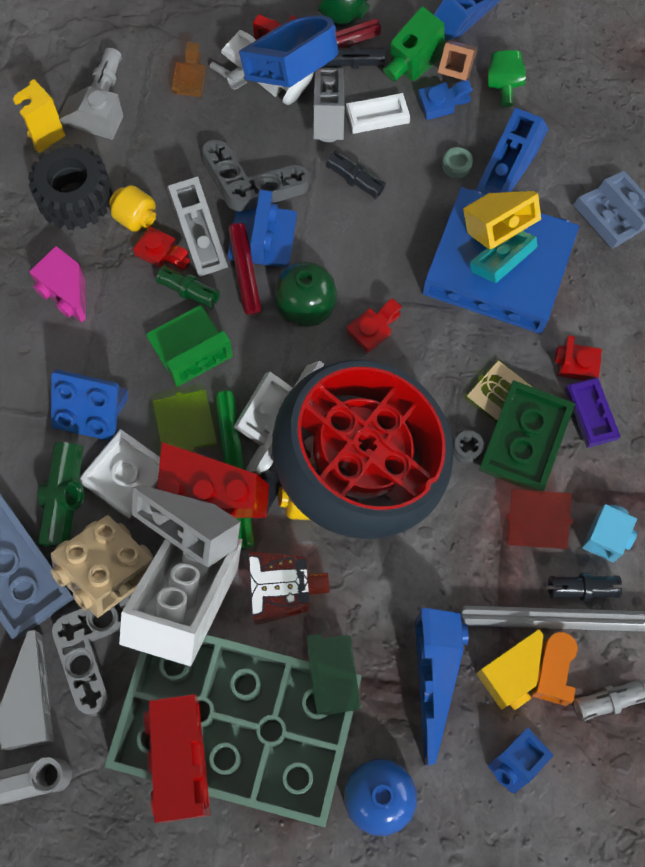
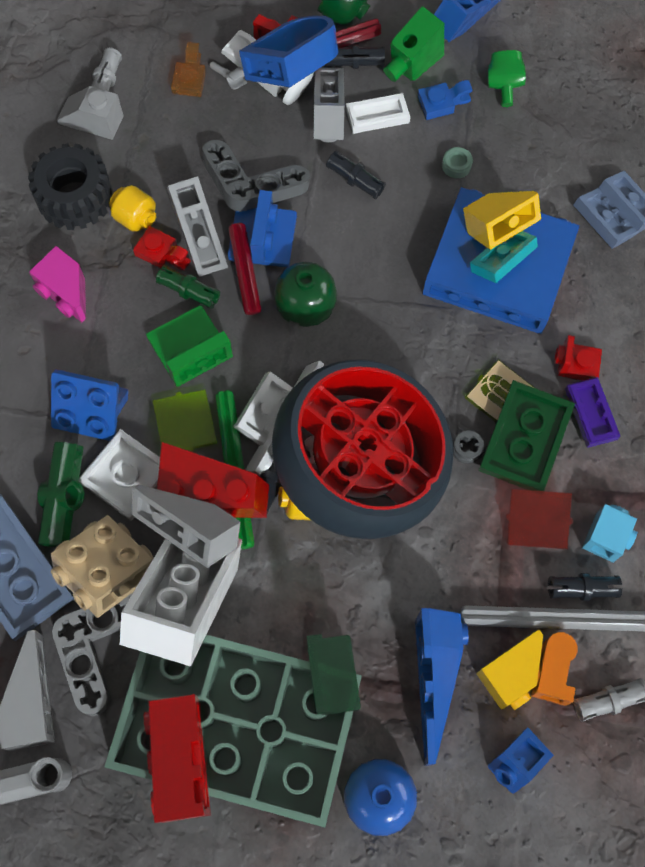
yellow hinge [13,79,65,153] -> none
torso [249,552,329,625] -> none
red plate [346,298,402,354] -> none
nougat brick [438,40,477,81] -> none
blue slope [476,107,549,195] -> none

